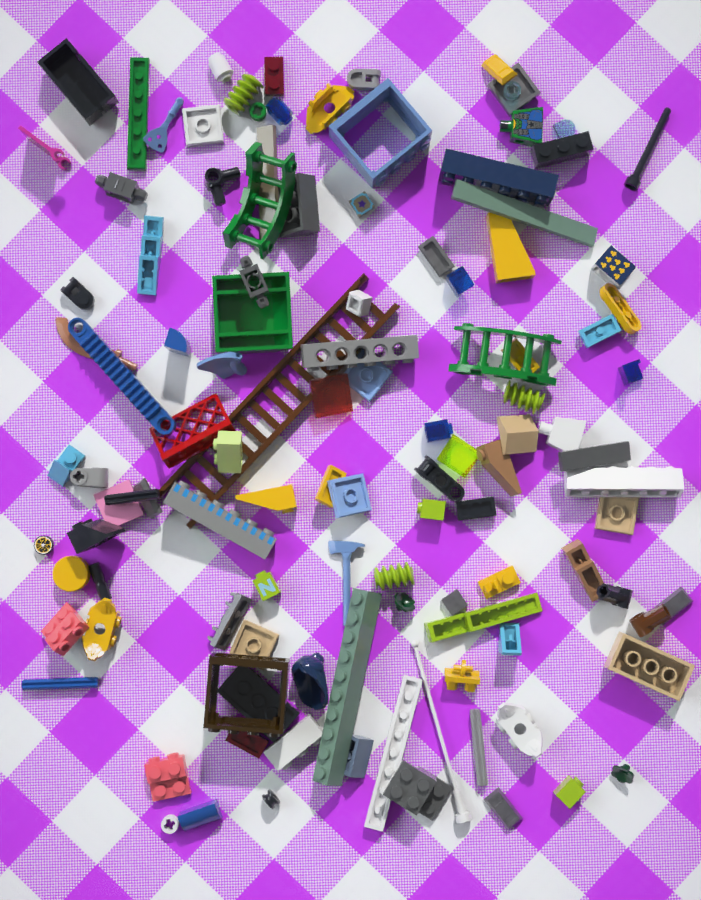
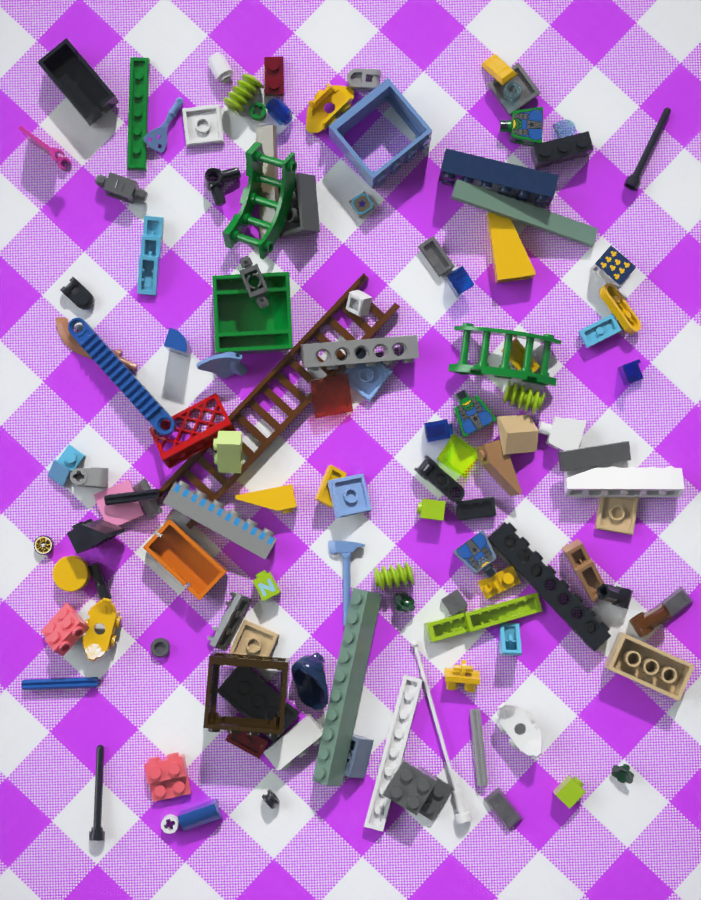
none -> black piece [89,745,105,841]
none -> orange piece [143,519,228,600]
none -> dark grey tile [150,637,171,657]
none -> torso [453,390,496,438]
none -> torso [453,530,497,579]
none -> black brick [487,522,611,652]

